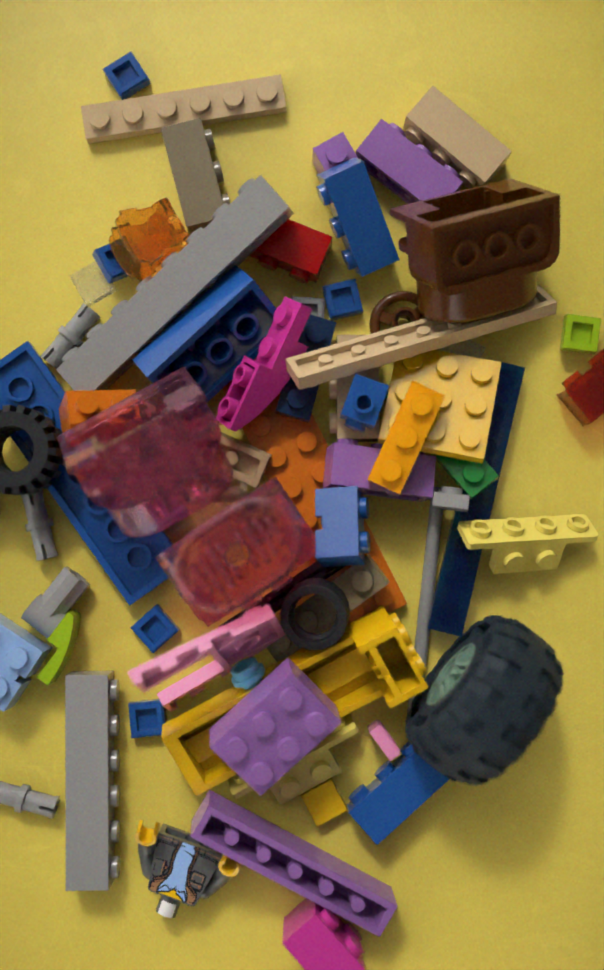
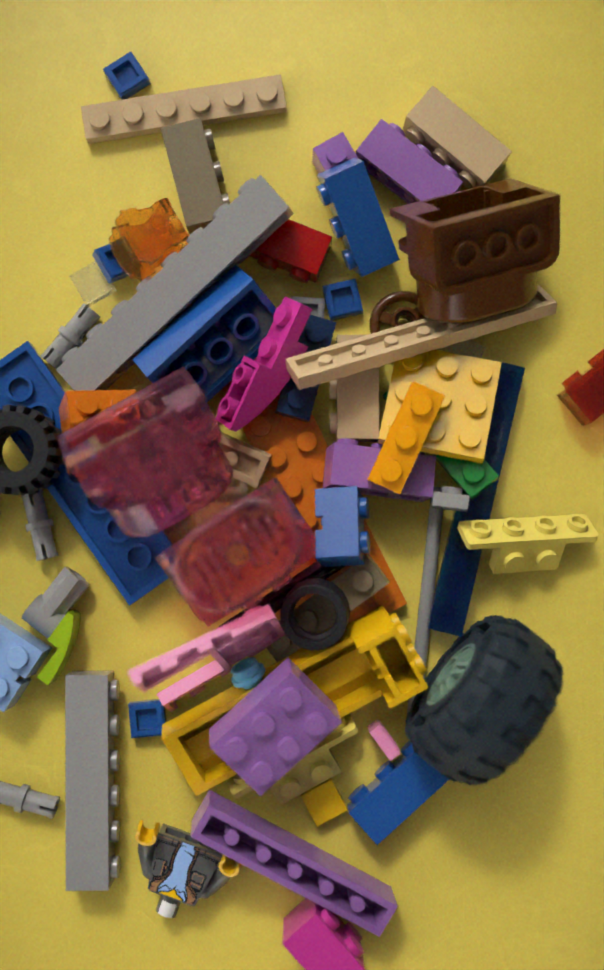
blue tile [130,604,180,653] -> none
blue brick [339,374,389,432] -> none
lime plate [560,314,601,354] -> none

